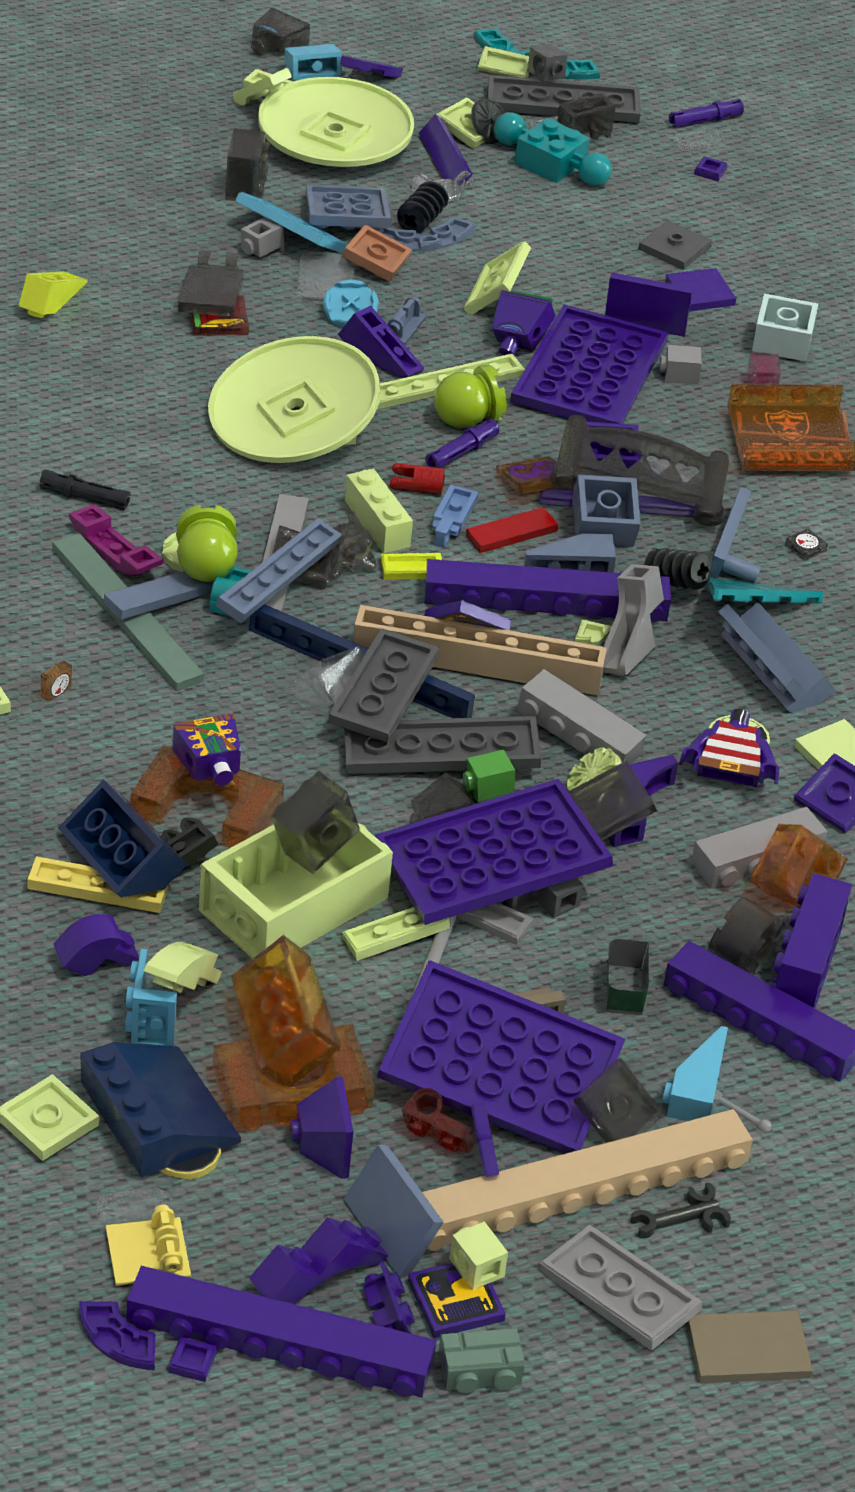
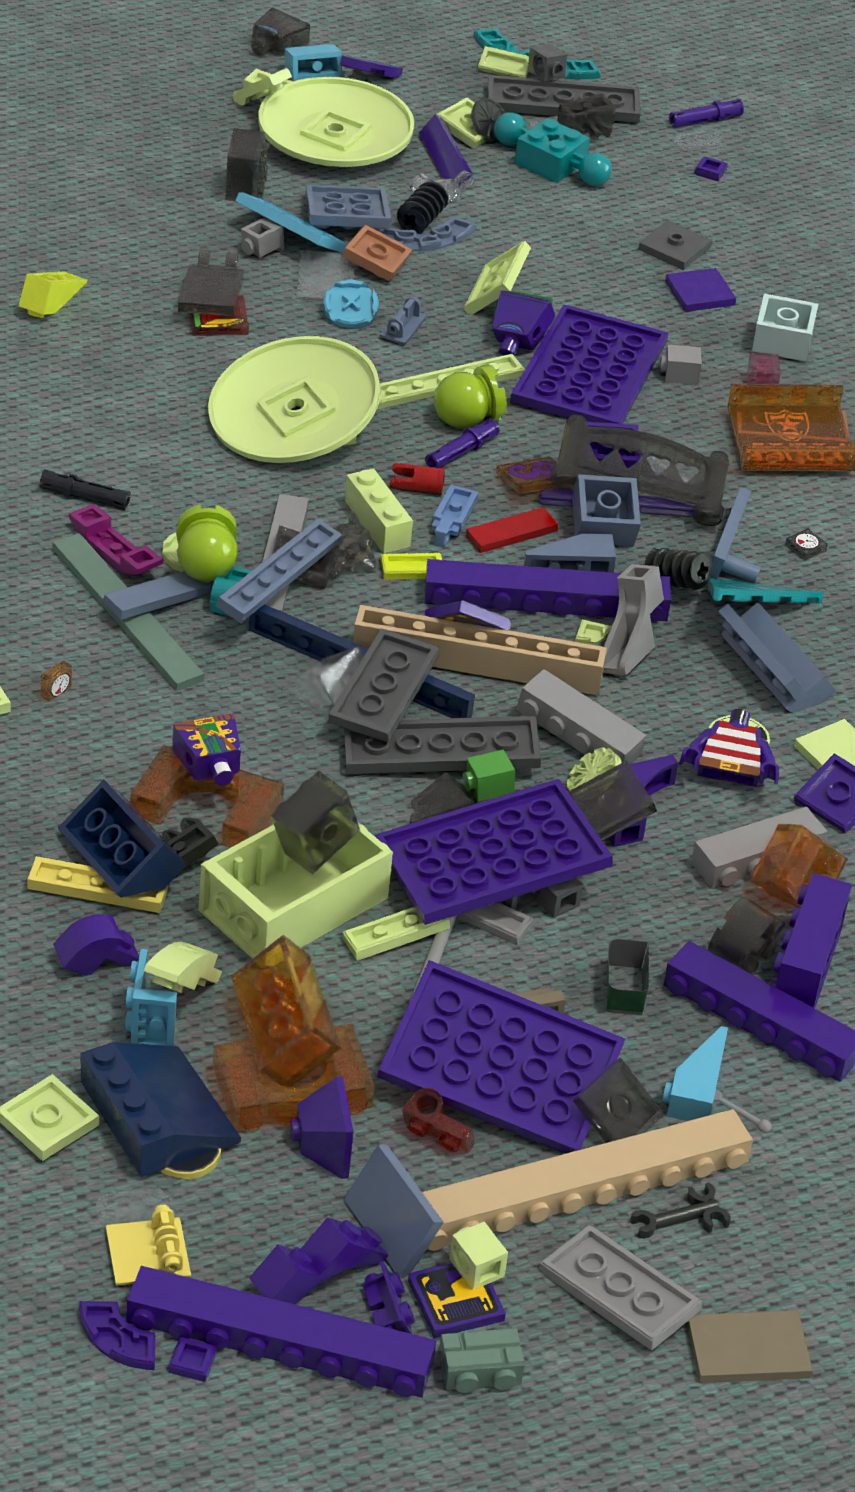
dark purple slope [338,306,425,378] -> none
dark purple tile [470,1102,499,1177] -> none
dark purple tile [605,272,693,337] -> none

